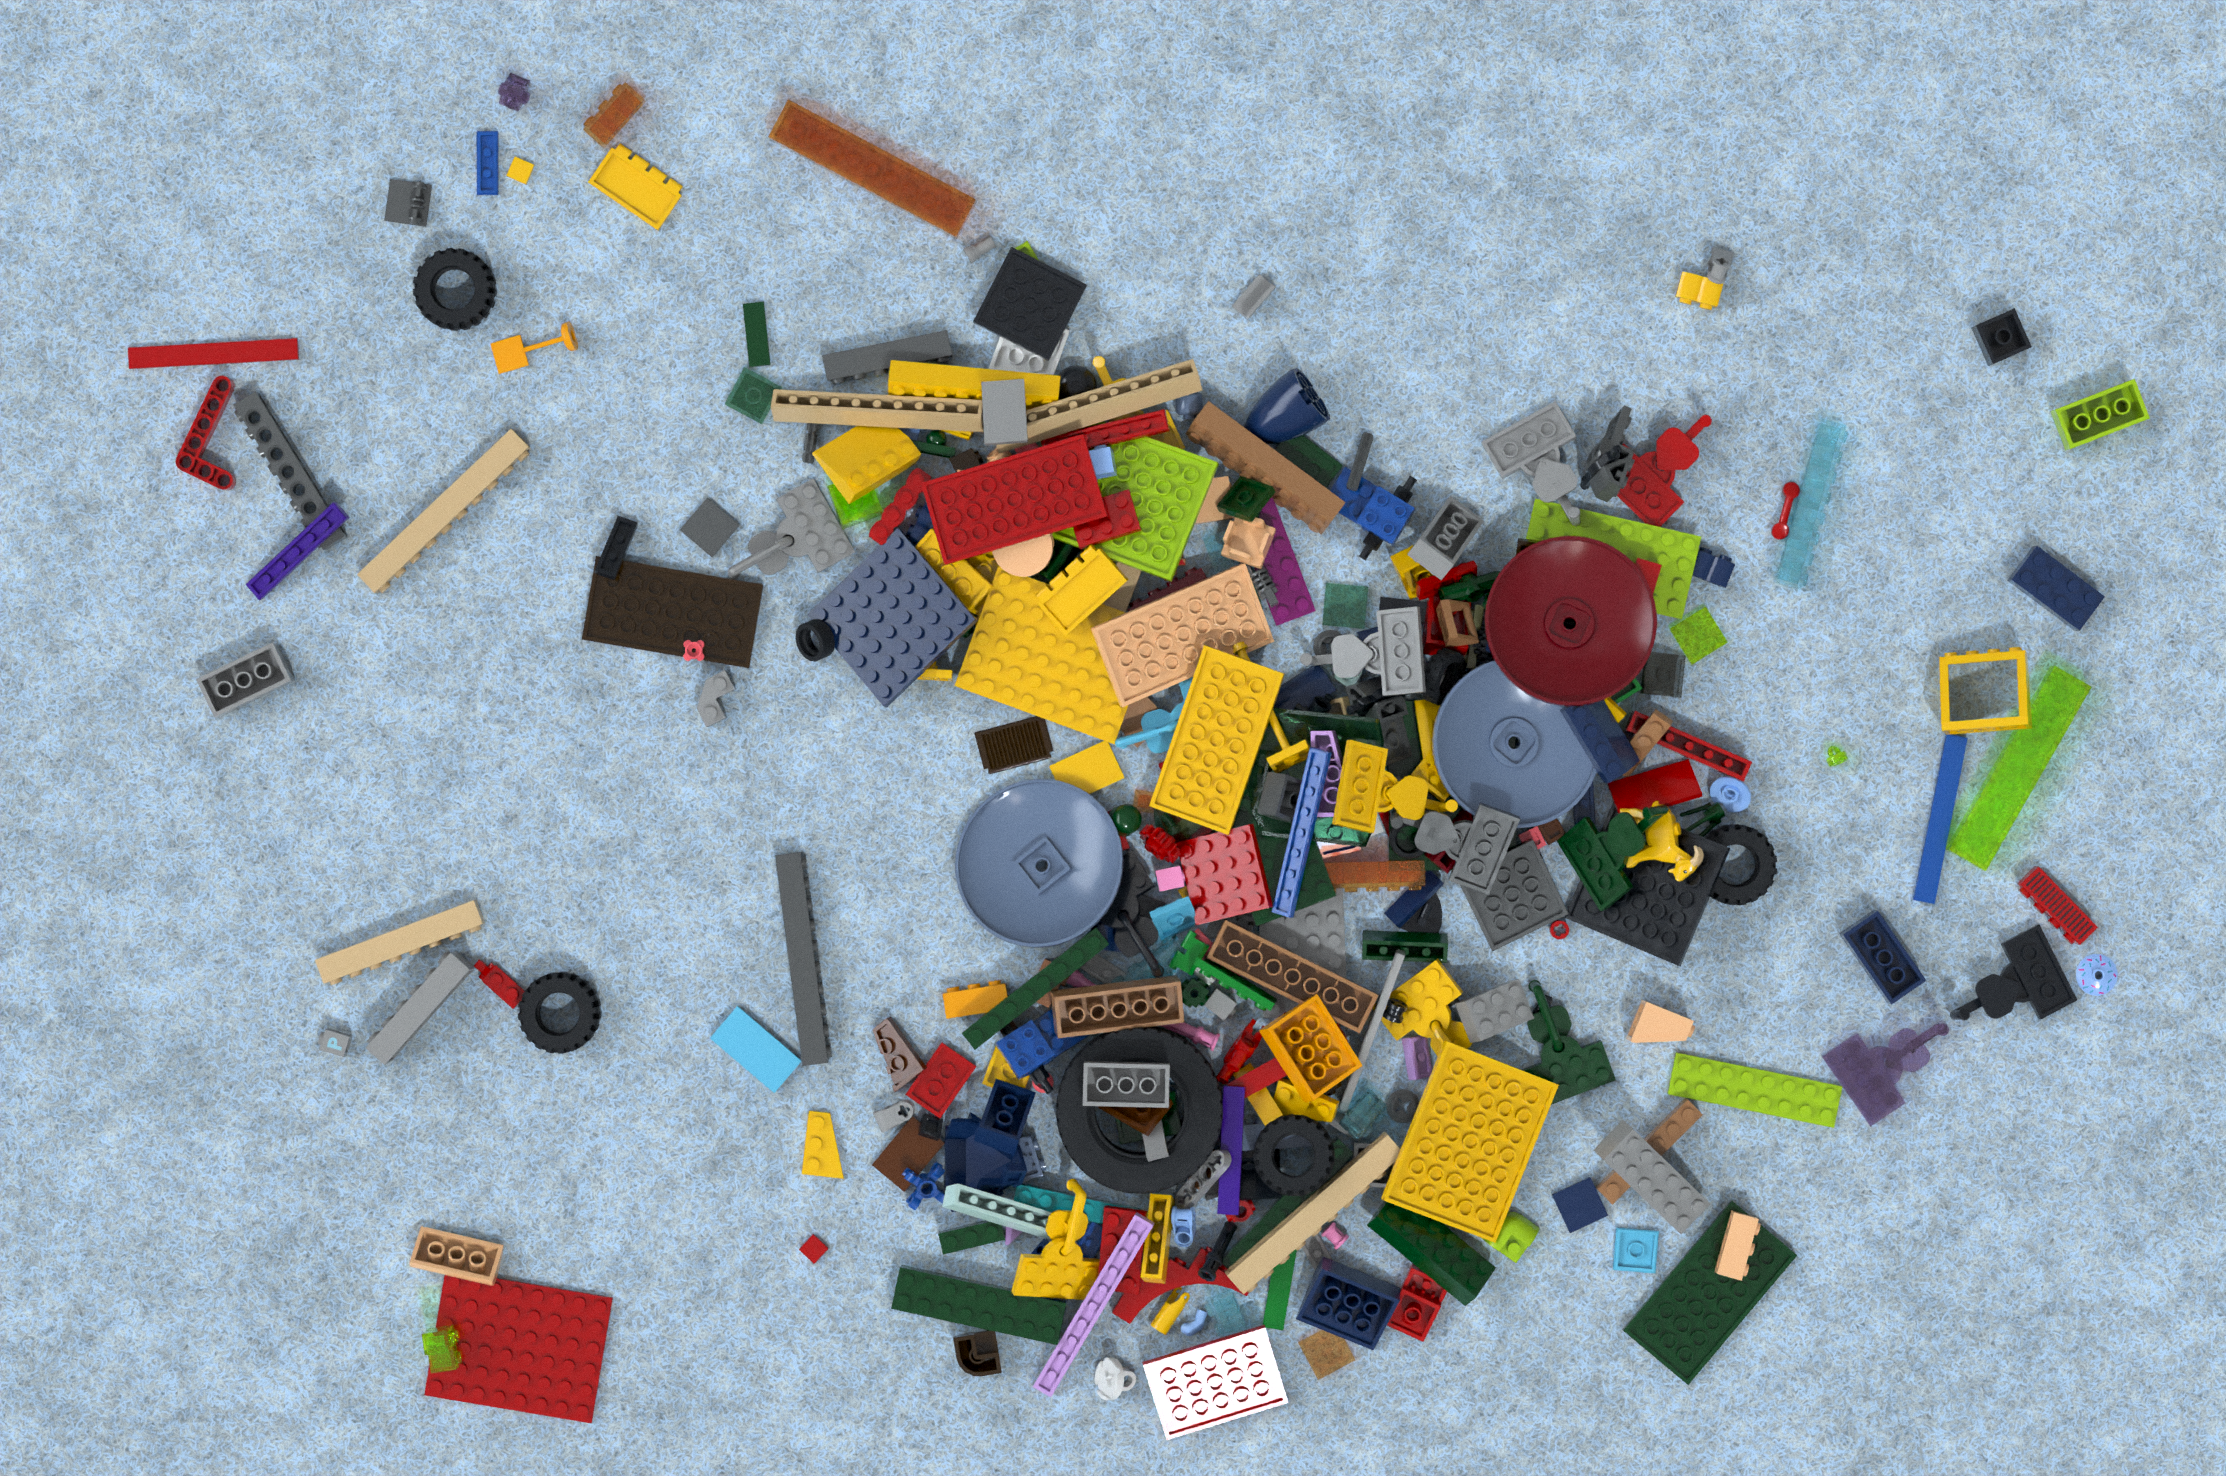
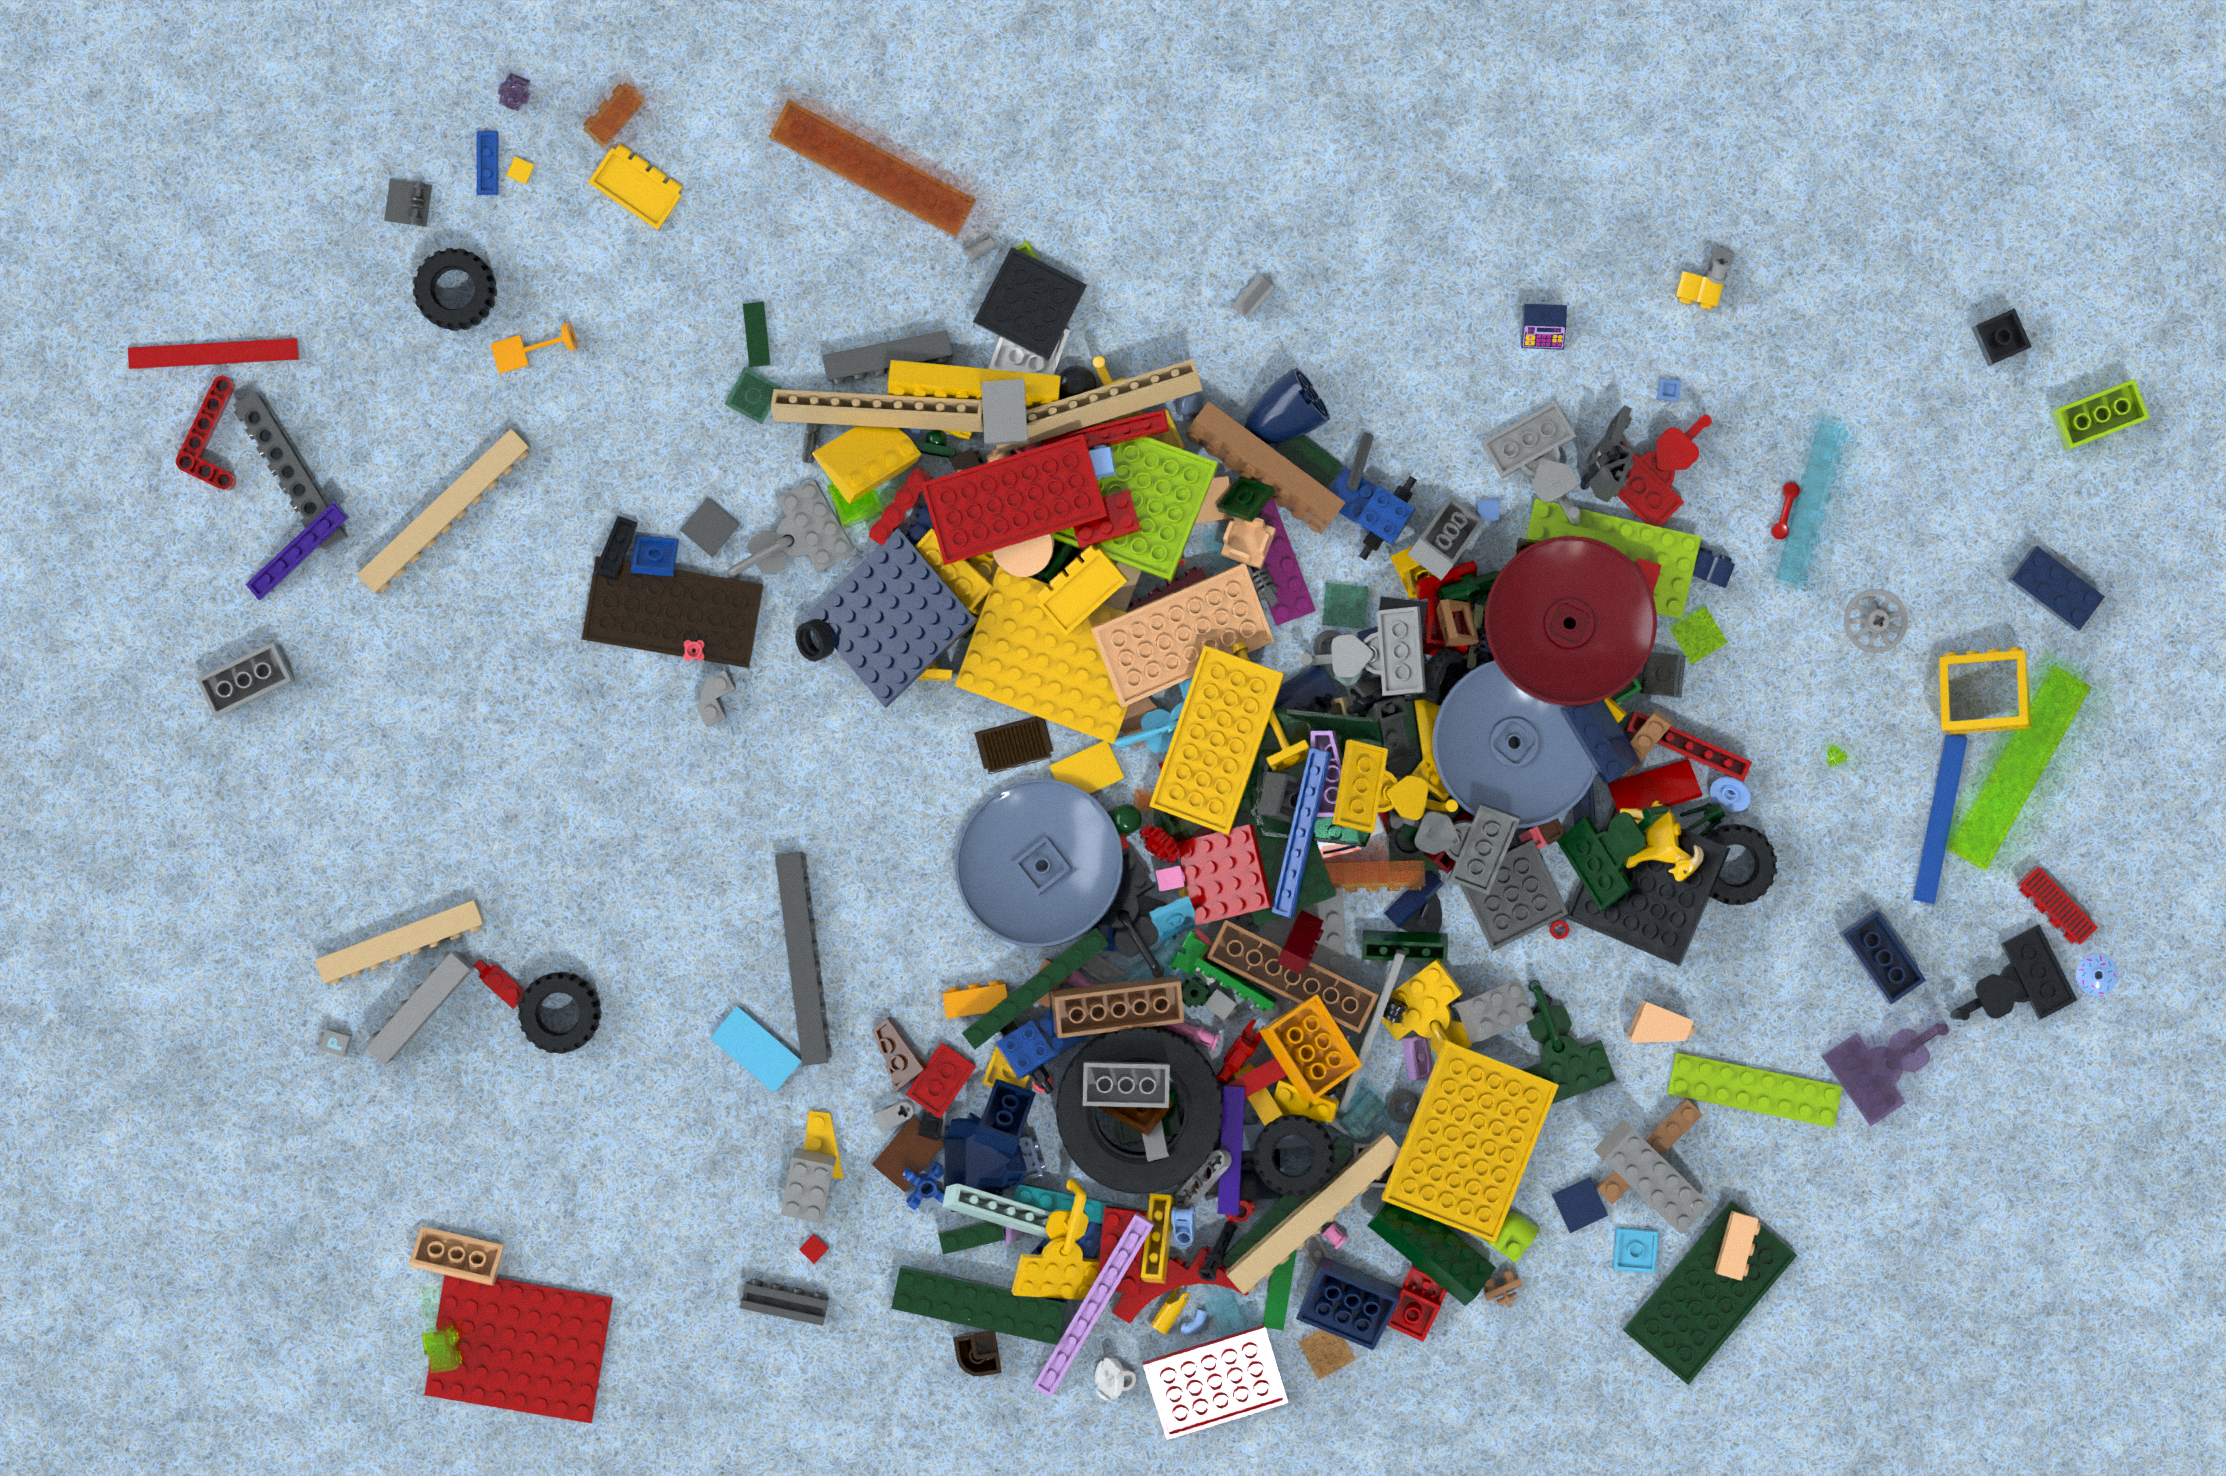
none -> blue plate [631,535,679,577]
none -> dark grey brick [740,1279,829,1326]
none -> light grey brick [781,1147,836,1224]
none -> dark red brick [1277,910,1324,974]
none -> medium blue tile [1477,499,1499,521]
none -> medium nougat hips [1484,1270,1522,1308]
none -> dark blue slope [1521,304,1567,350]
none -> medium blue tile [1657,378,1681,402]
none -> light grey wheel [1844,590,1908,653]

